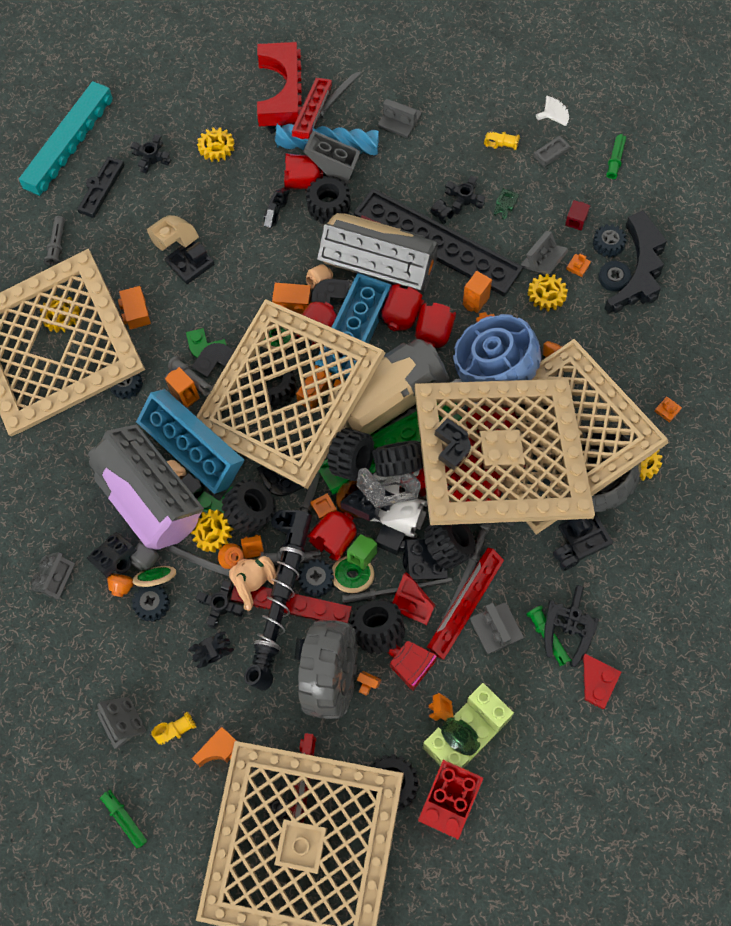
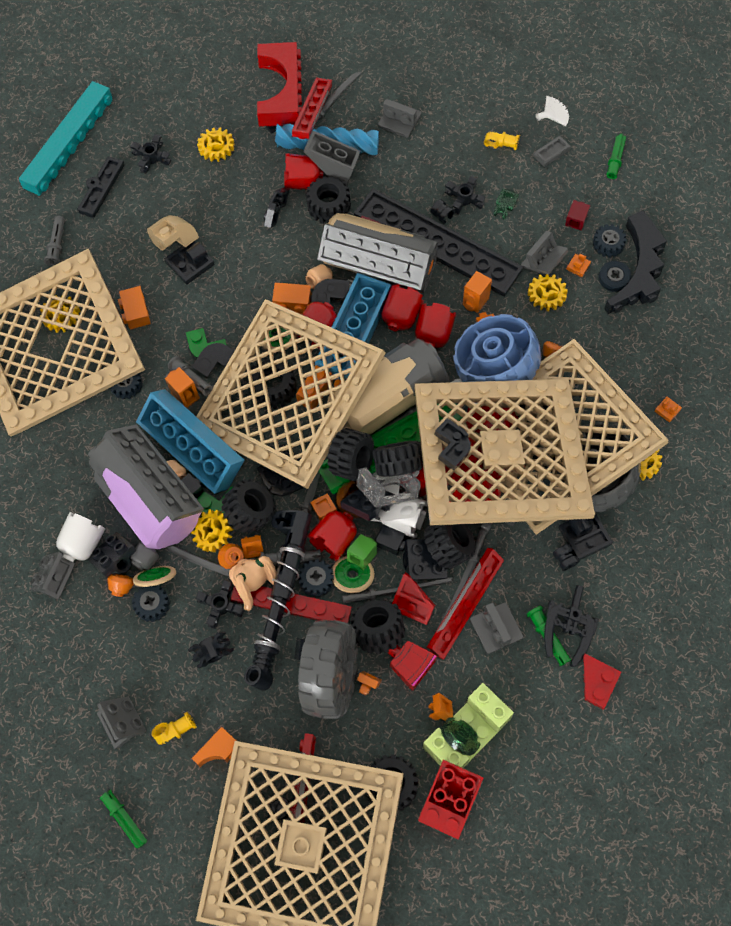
none -> white cylinder [56,512,106,562]

